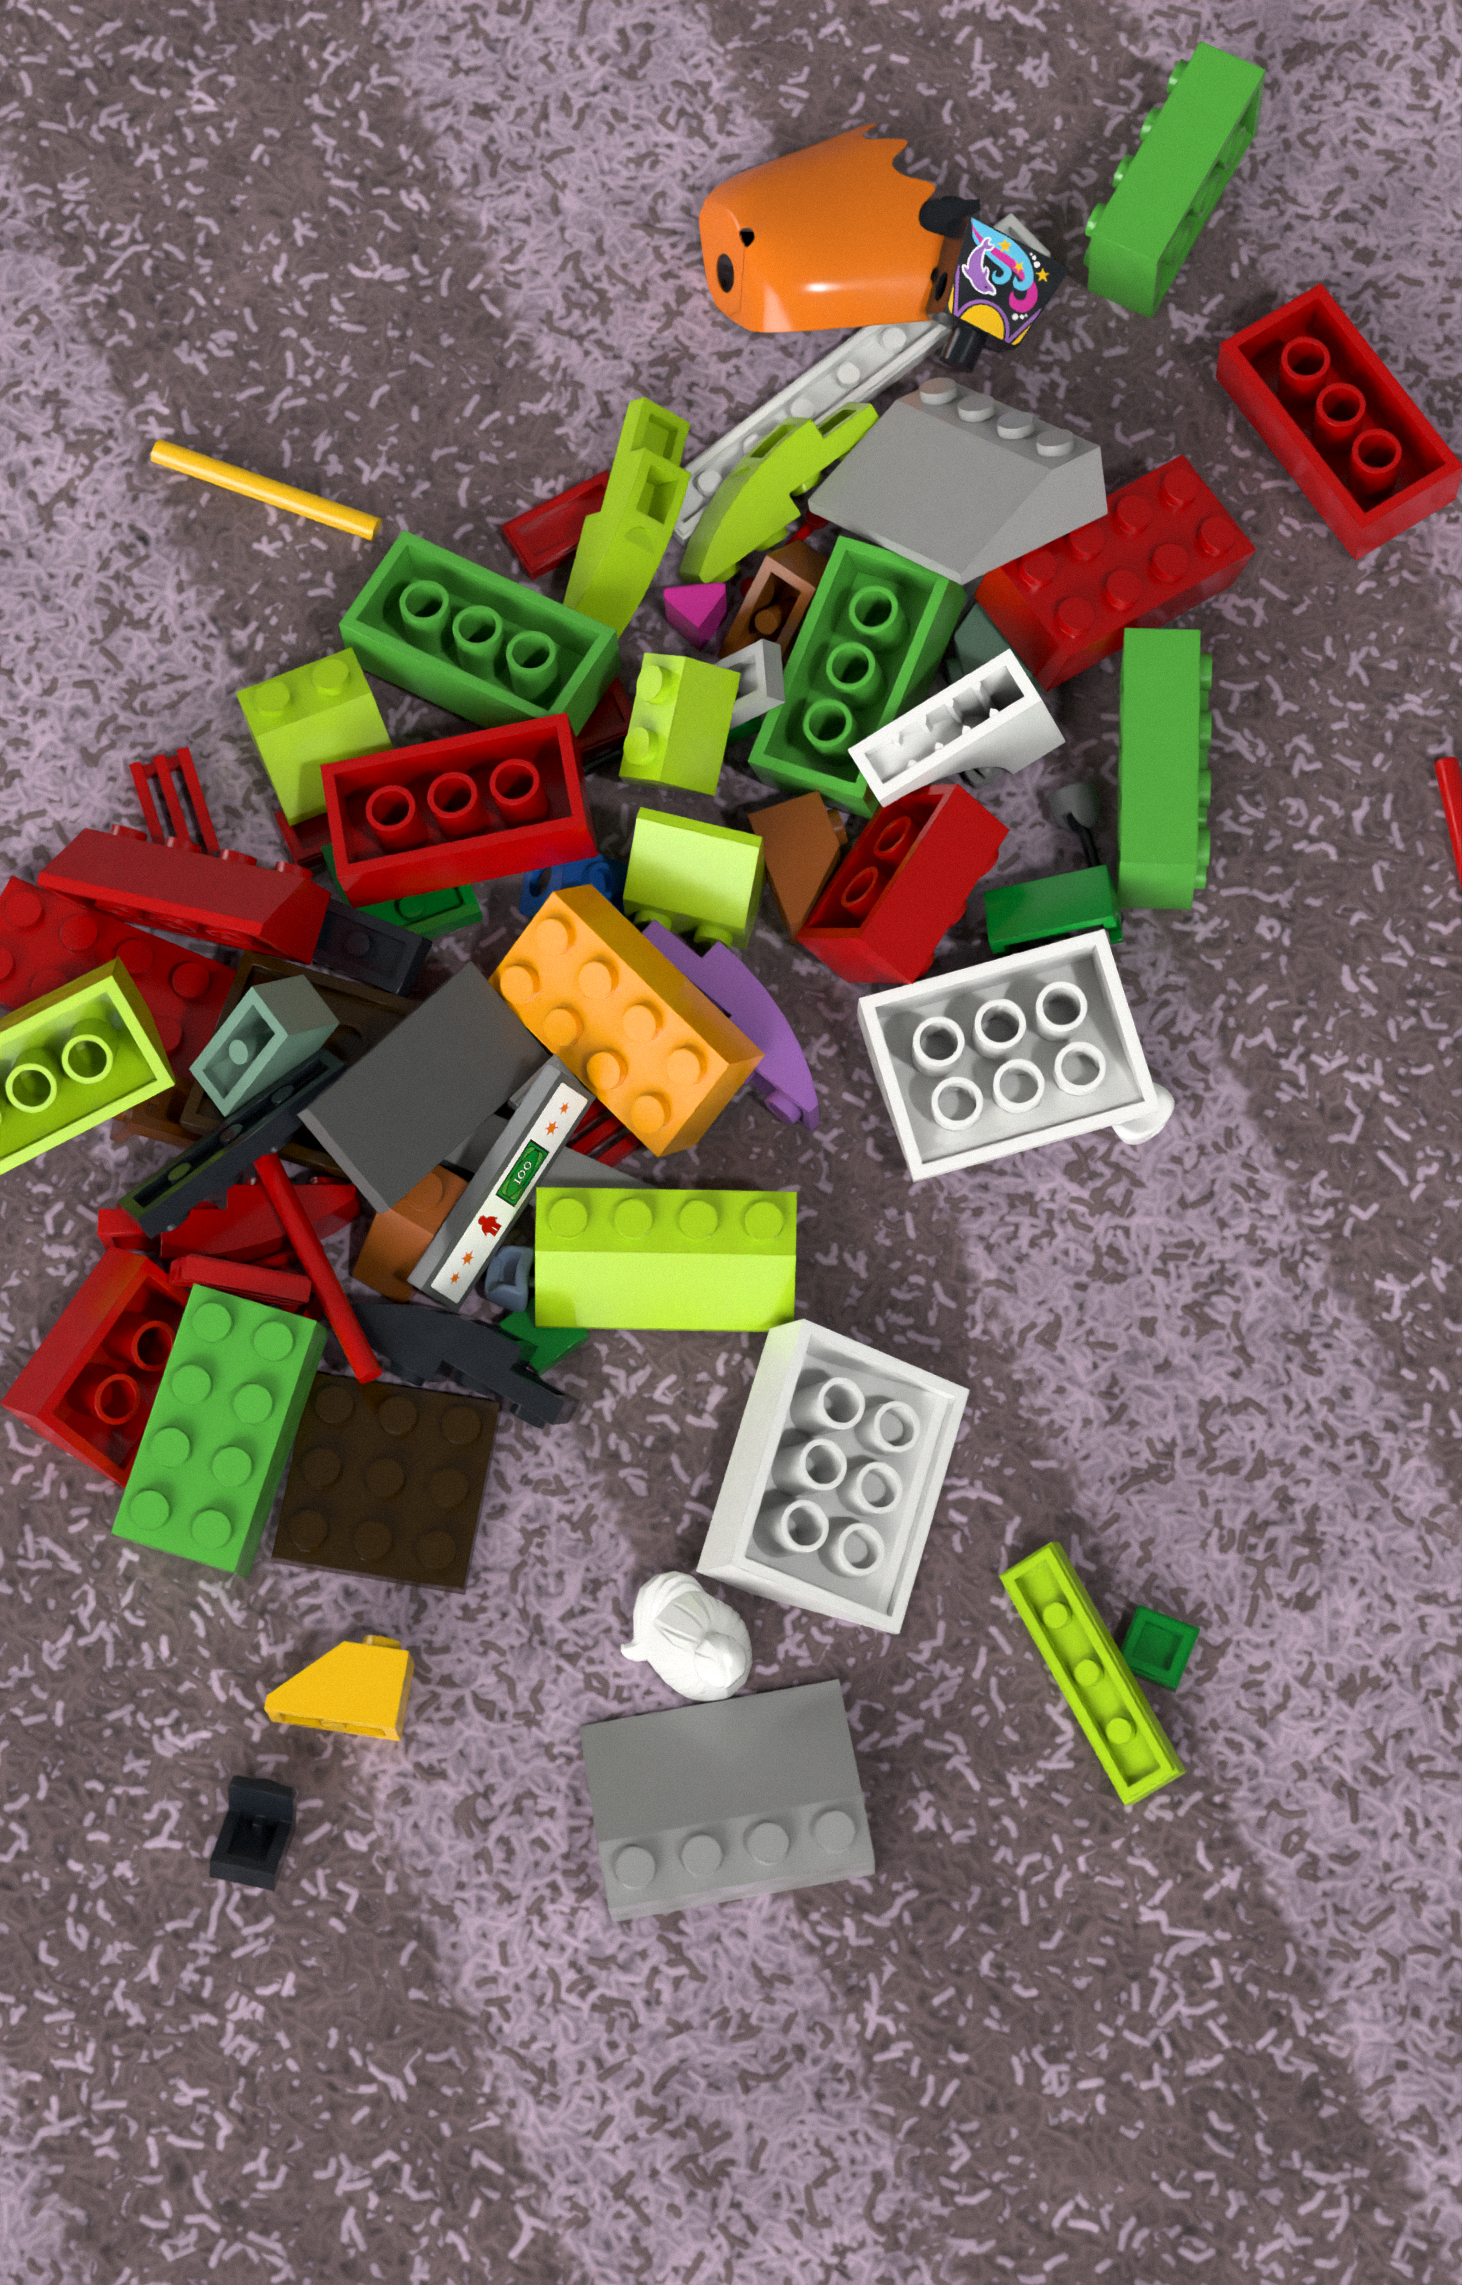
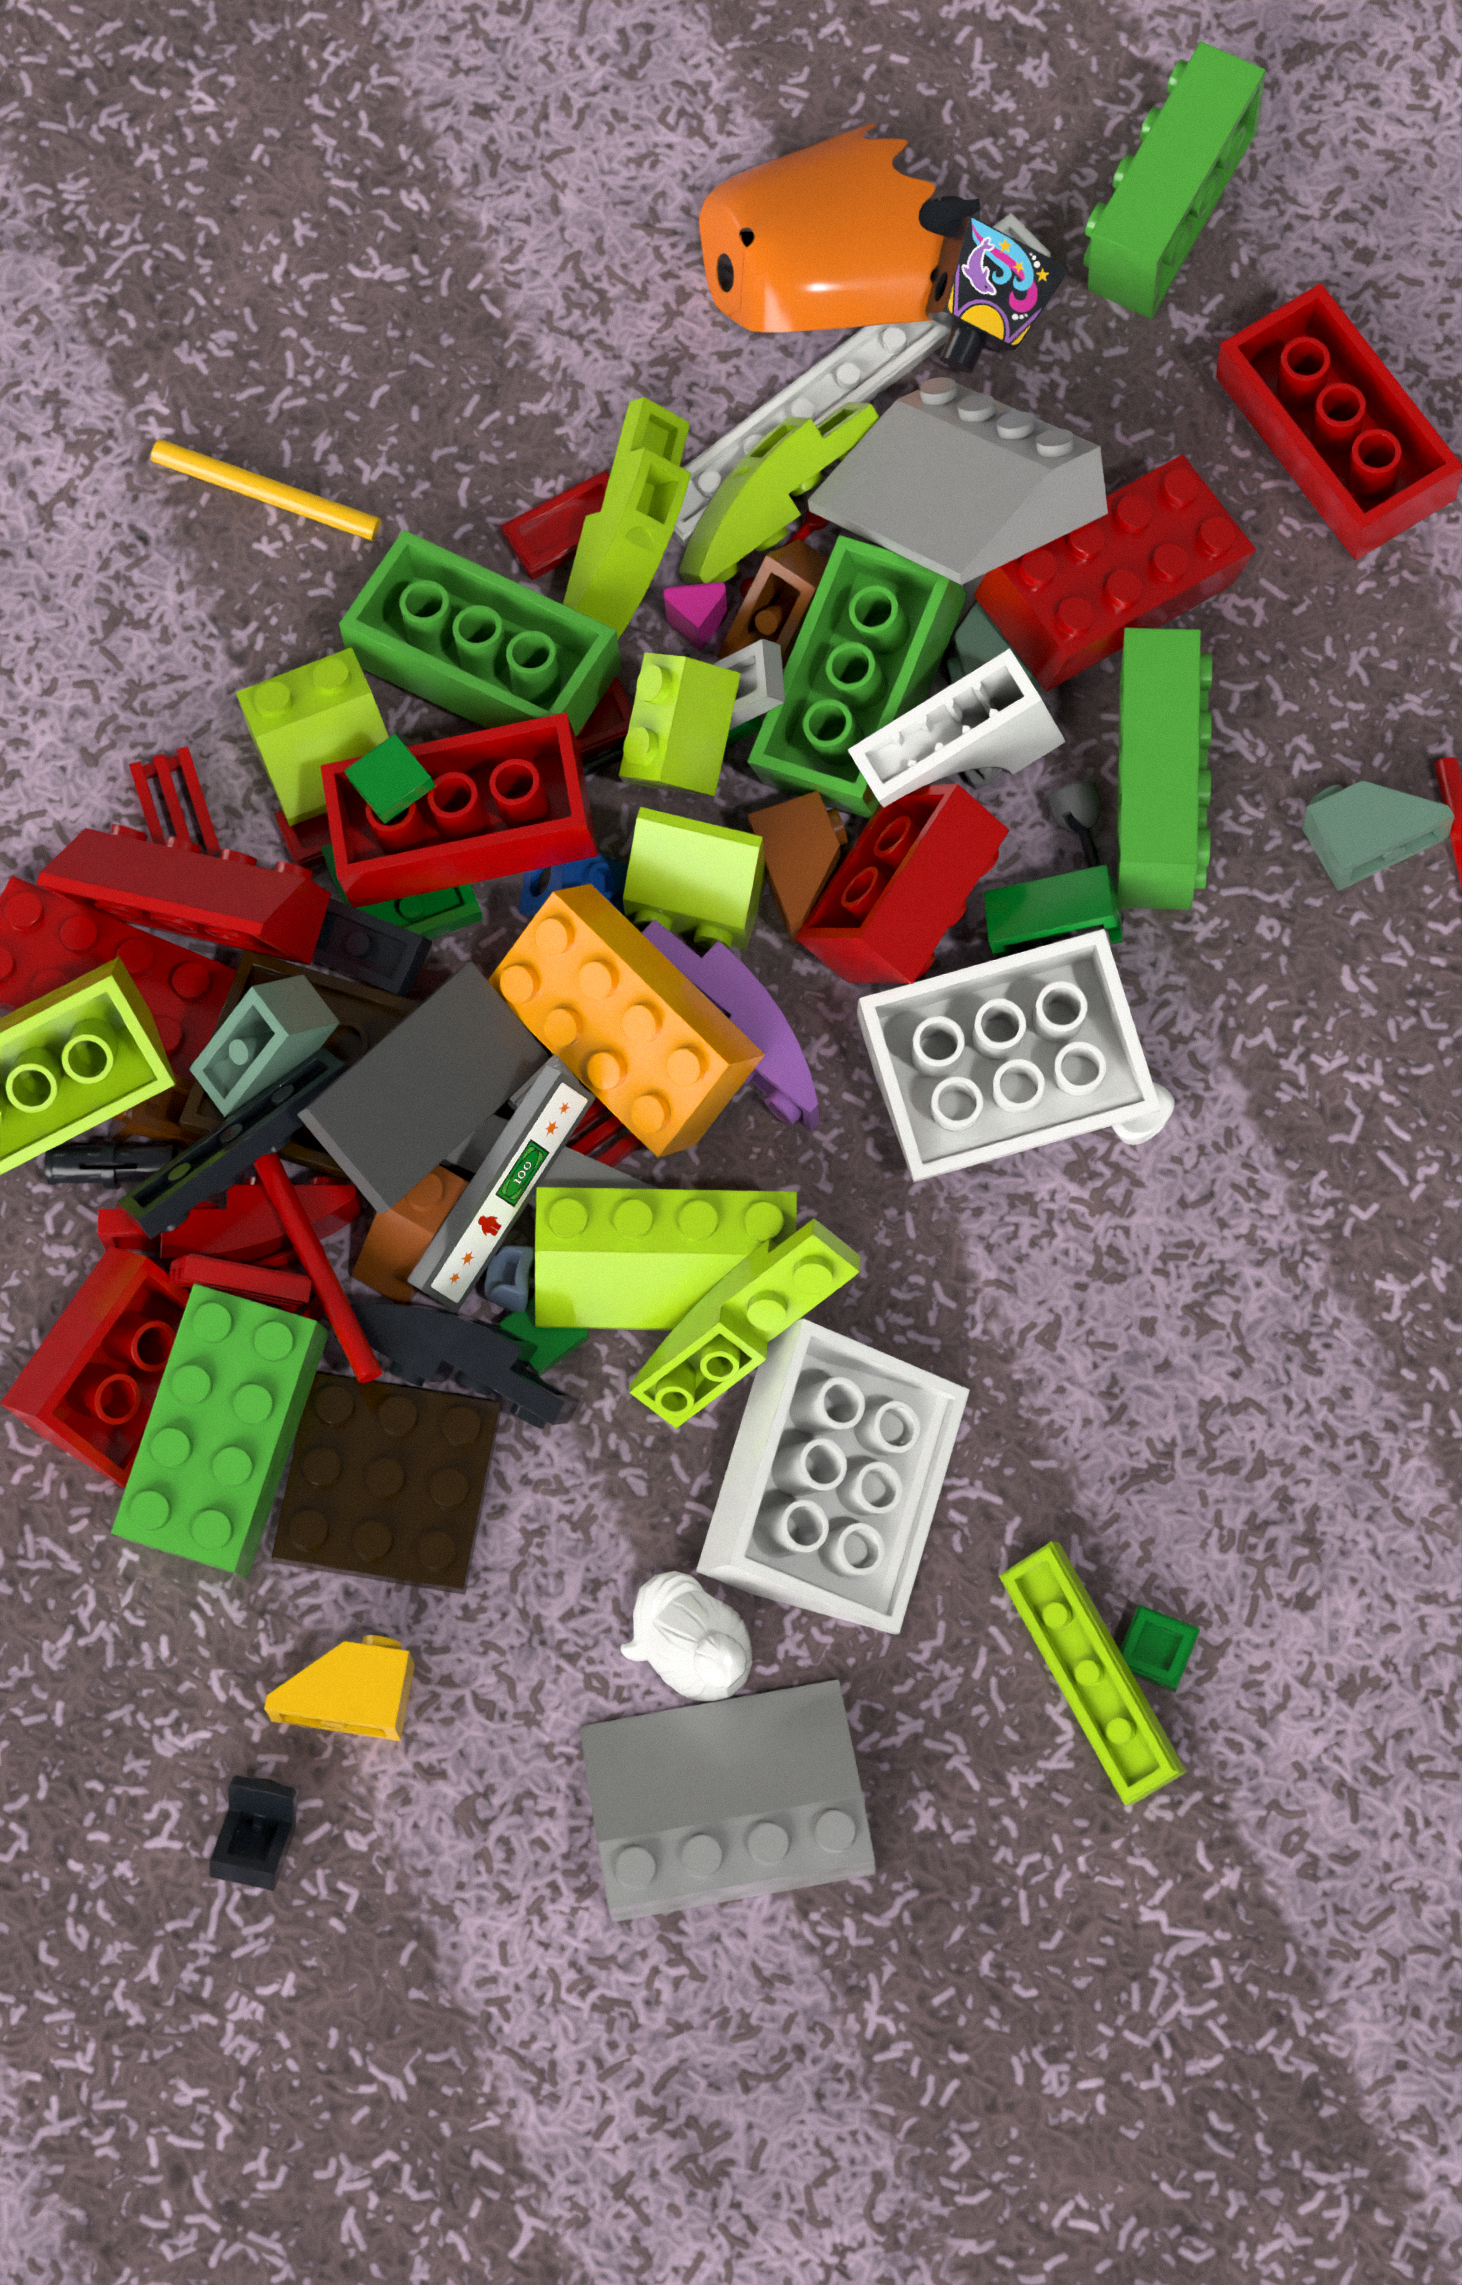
none -> black pin [45,1139,178,1190]
none -> green tile [344,734,435,824]
none -> lime slope [629,1218,861,1429]
none -> sand green slope [1302,780,1454,891]

